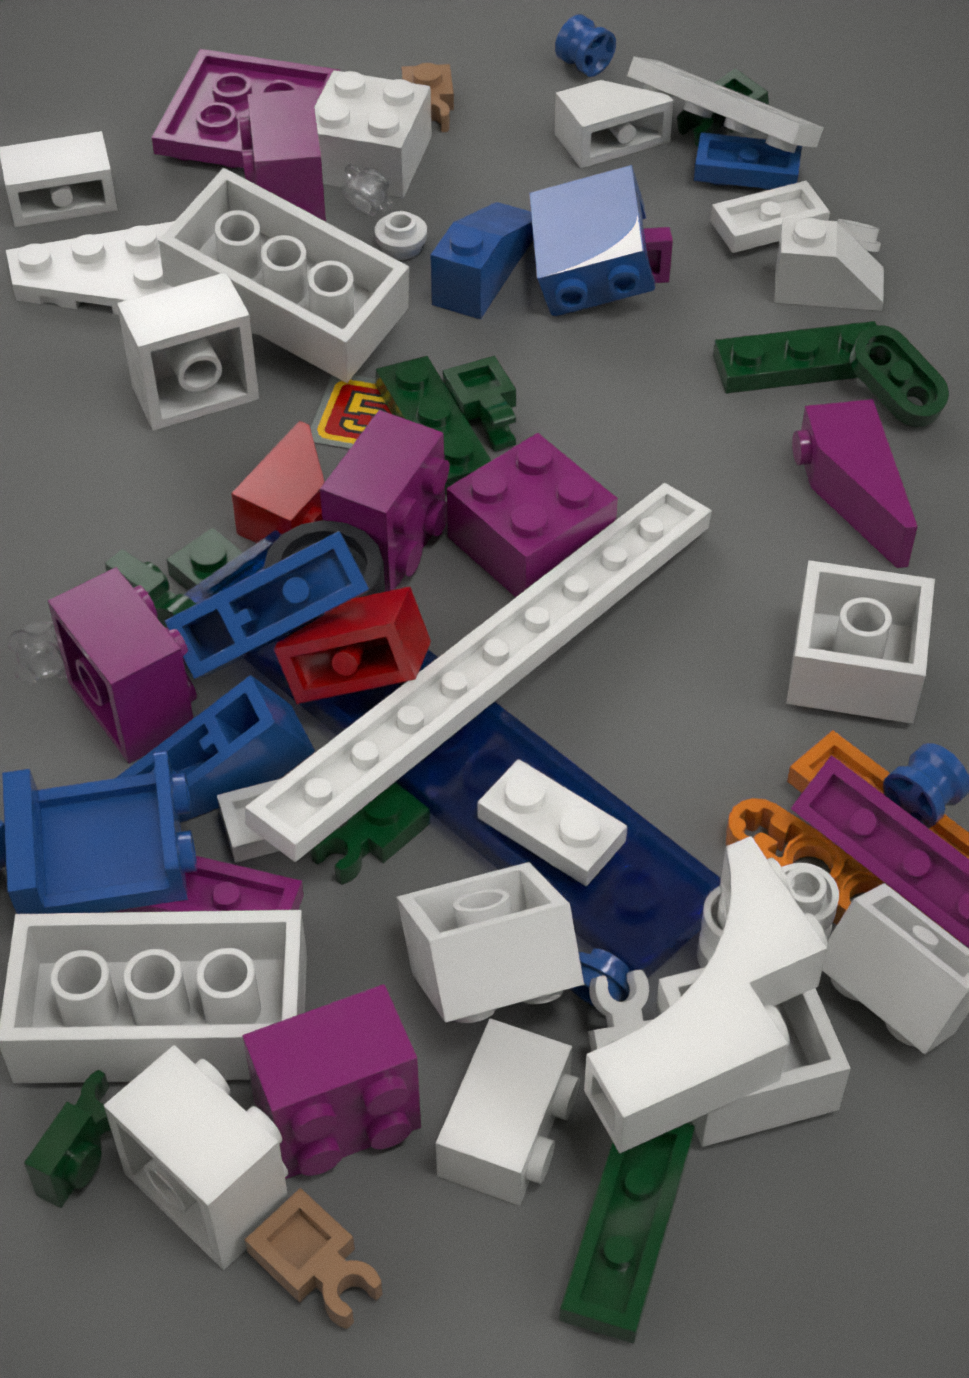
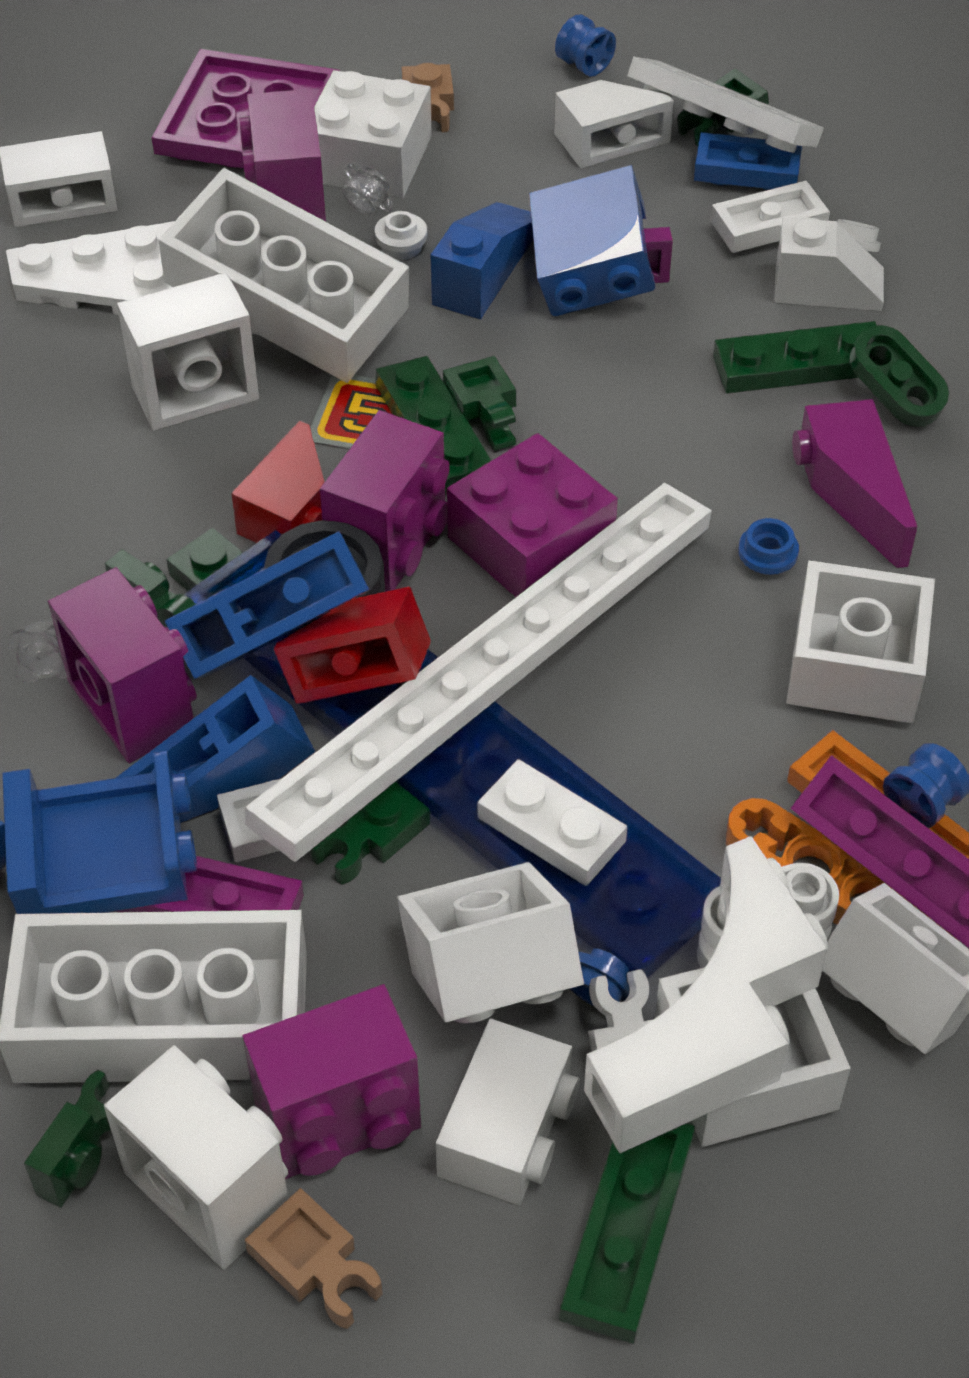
none -> blue plate [738,518,799,575]

